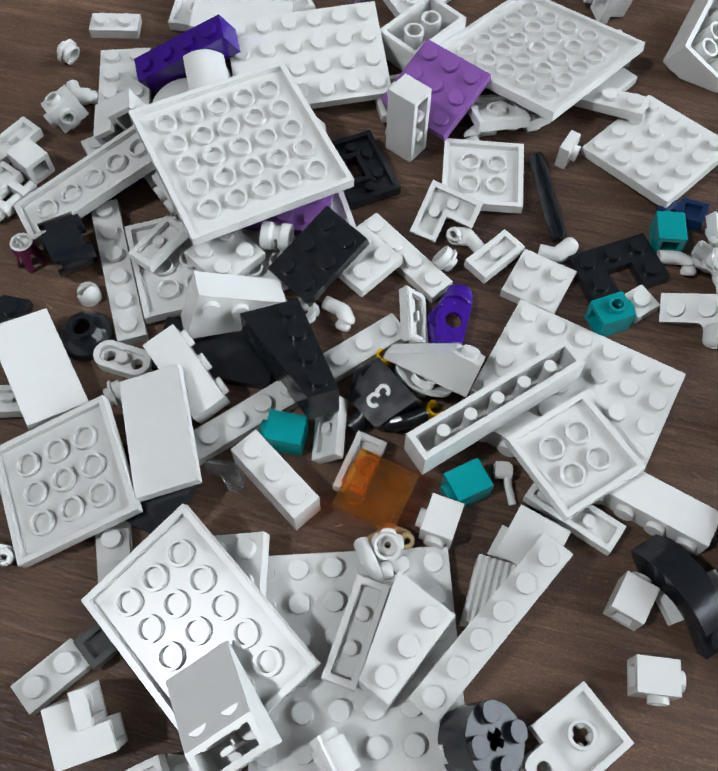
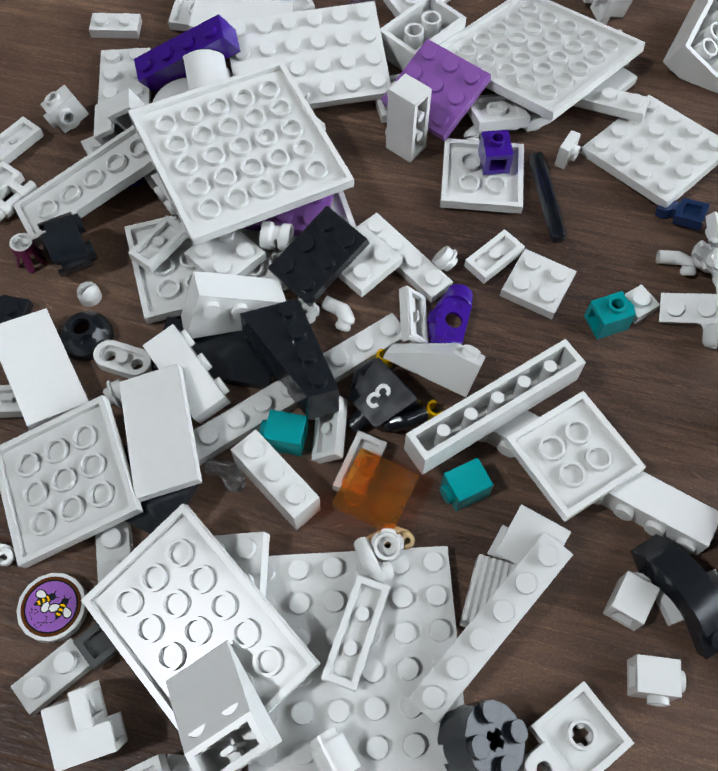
white brick [6,137,56,185] -> none
white plate [56,39,80,65] -> none
white arm [66,80,98,105] -> none
white plate [91,199,149,345] -> none
black plate [331,130,401,210] -> none
white wedge [359,570,456,710] -> none
white dish [395,365,452,397] -> none
white plate [410,180,484,244] -> none
white brick [415,493,464,550] -> none
white arm [446,227,485,253] -> none
white plate [469,299,686,472] -> none
white hand [493,461,516,506] -> none
white plate [522,483,627,556] -> none
white arm [538,237,579,263] -> none
black plate [566,233,670,304] -> none
teal brick [649,211,688,254] -> none
none -> tile [16,573,88,643]
none -> dark purple brick [478,130,514,175]

